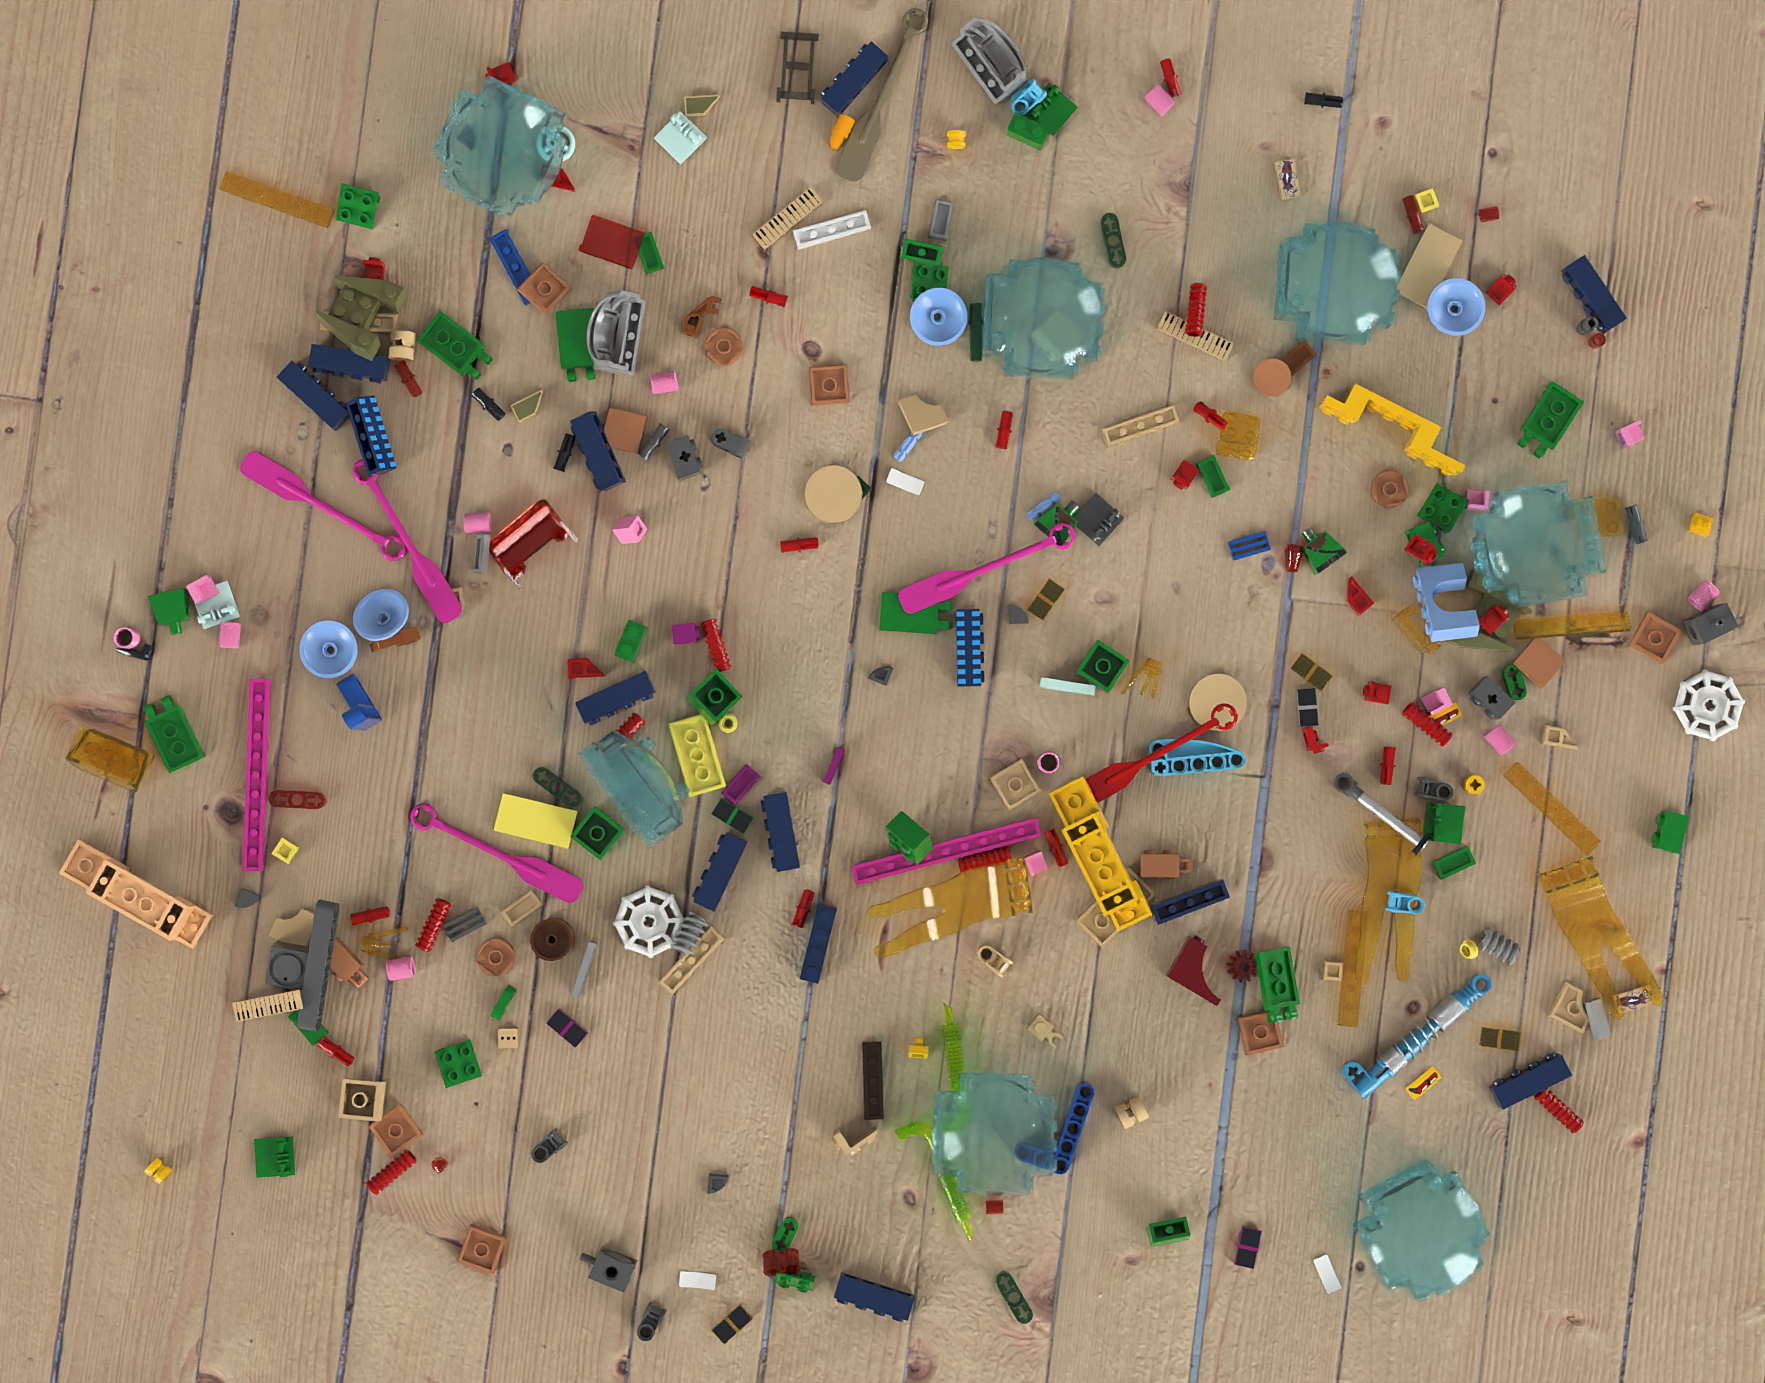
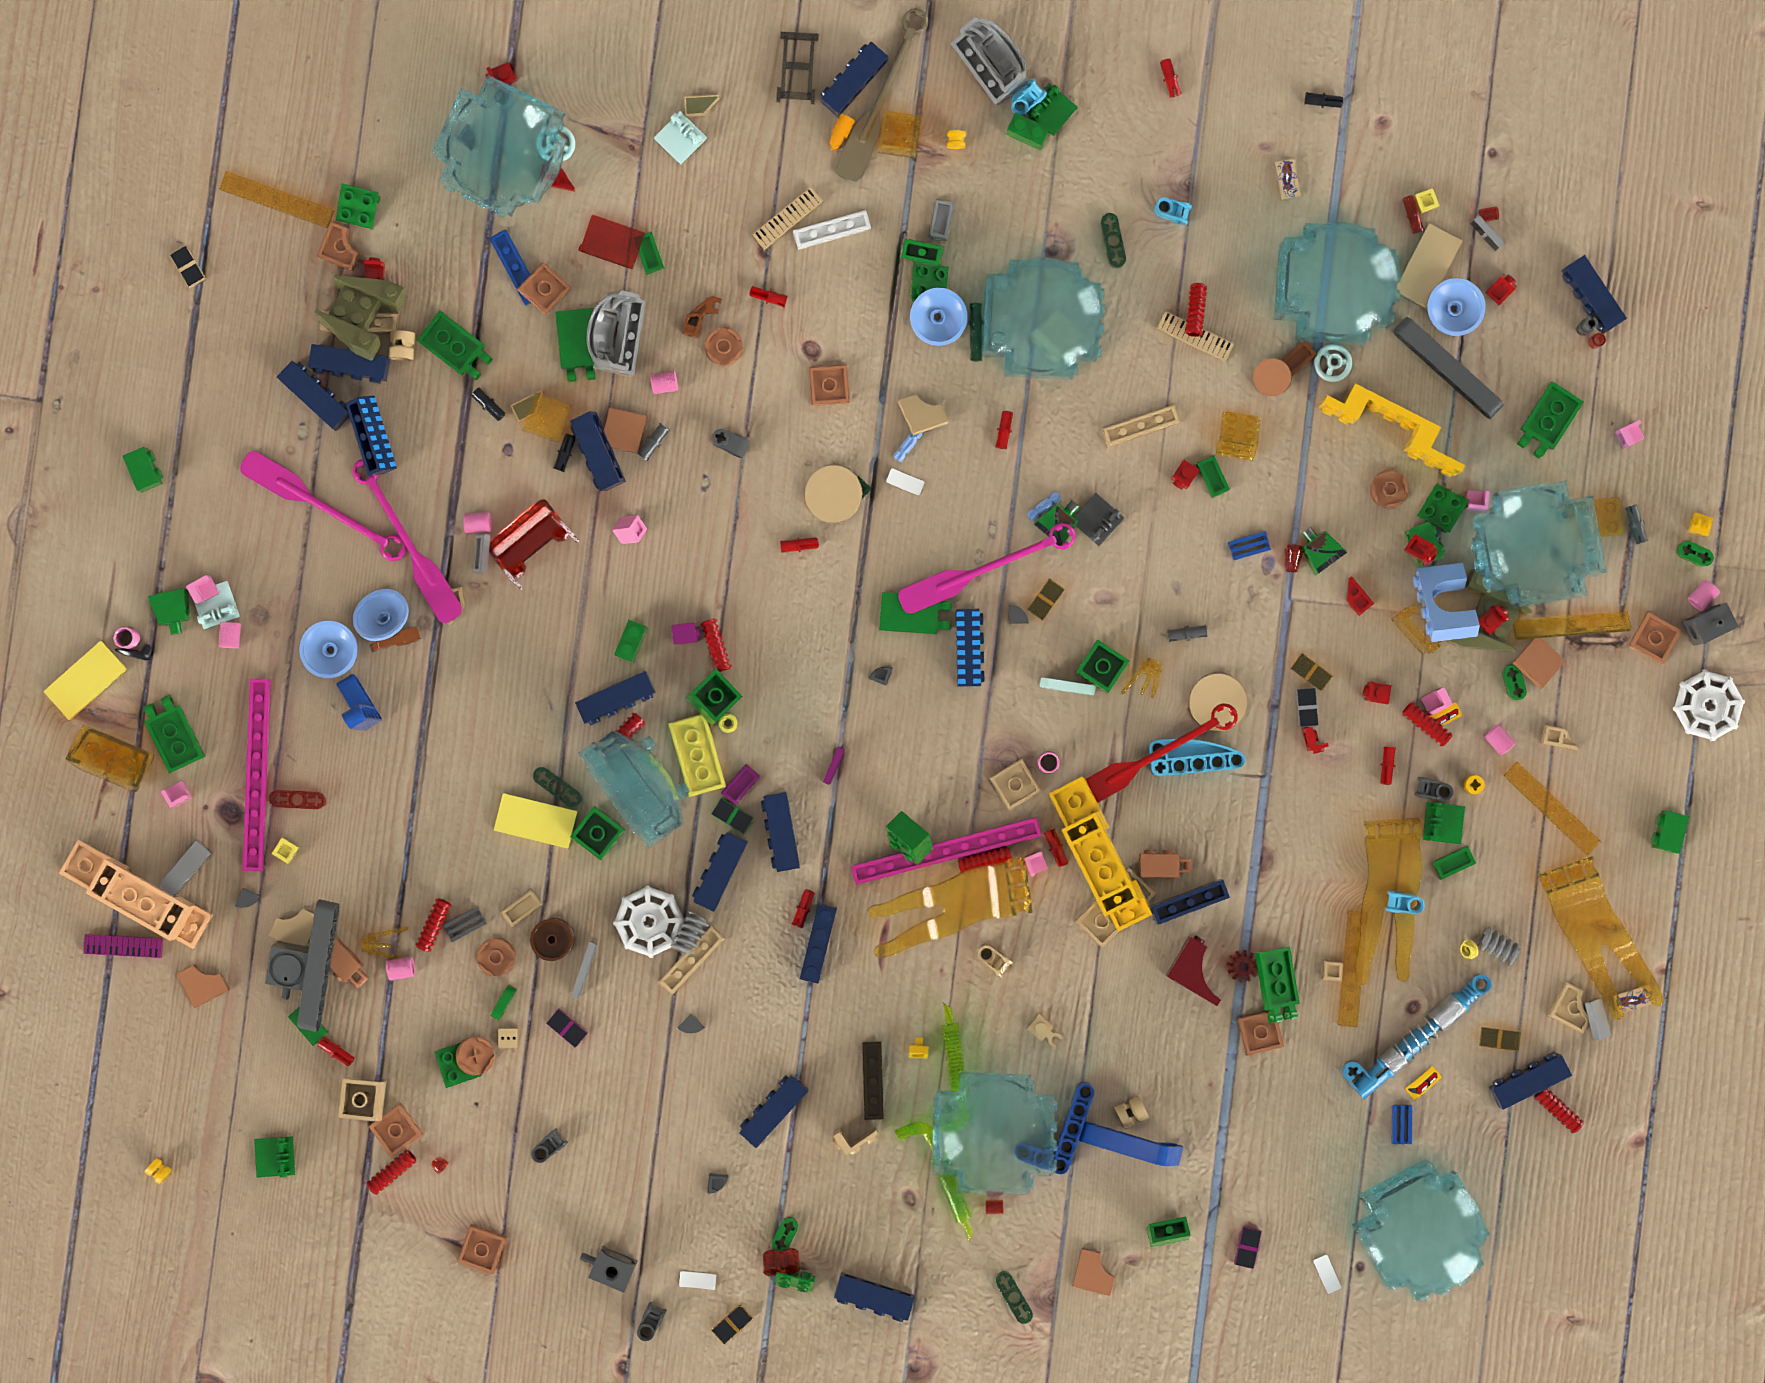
tan tile [232,989,303,1022] -> none
red axle [350,906,390,926] -> none
clear red axle [394,360,422,398] -> none
dark pink piece [410,803,583,903] -> none
red tile [567,658,604,679] -> none
dark grey brick [666,435,703,481] -> none
bright pink piece [1144,85,1176,116] -> none
red axle [1193,401,1228,430] -> none
flat silver piece [1334,773,1432,856] -> none
dark grey brick [1468,676,1516,720] -> none
none -> light yellow tile [43,640,128,720]
none -> magenta tile [83,934,163,958]
none -> green brick [122,447,163,493]
none -> light grey tile [158,840,212,897]
none -> bright pink panel [161,781,192,808]
none -> black tile [170,245,206,288]
none -> nougat tile [176,965,230,1008]
none -> nougat tile [317,221,360,271]
none -> nougat tile [456,1037,495,1075]
none -> clear yellow brick [522,393,572,443]
none -> dark grey tile [677,1014,705,1033]
none -> dark blue brick [739,1074,809,1148]
none -> clear yellow brick [878,110,922,158]
none -> nougat tile [1072,1248,1115,1296]
none -> blue beam [1079,1122,1183,1166]
none -> medium azure piece [1154,197,1192,225]
none -> dark grey pin [1168,625,1208,642]
none -> light aqua piece [1314,344,1352,382]
none -> blue tile [1391,1105,1412,1144]
none -> dark grey beam [1393,317,1504,419]
none -> light grey tile [1470,215,1504,252]
none -> green beam [1676,541,1714,567]

